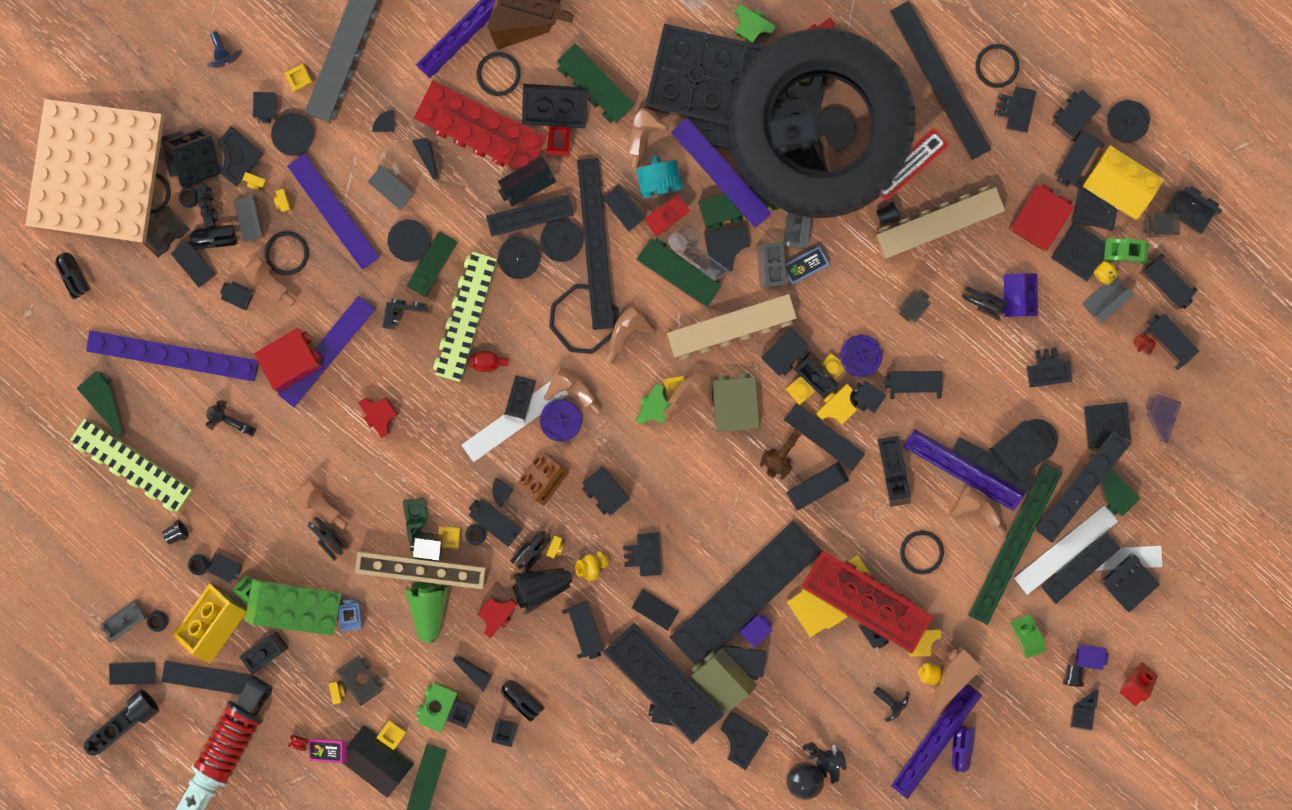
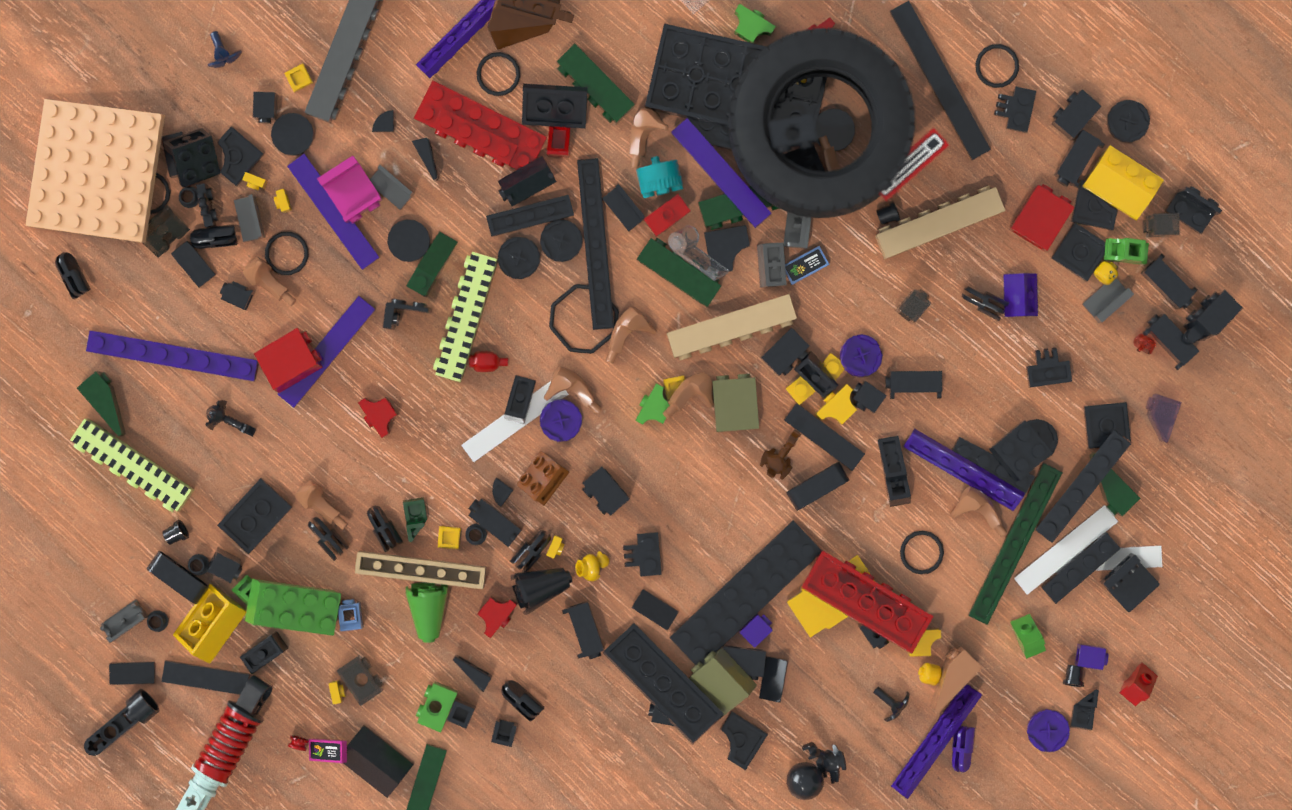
yellow plate [377,720,407,750] -> none
brick [410,532,443,562] -> none
none -> black beam [146,551,209,604]
none -> black plate [217,478,292,554]
none -> dark pink panel [317,156,383,224]
none -> black arm [367,506,403,552]
none -> black slope [759,656,788,703]
none -> dark purple tile [1027,709,1070,752]
none -> black hinge [1182,290,1243,345]

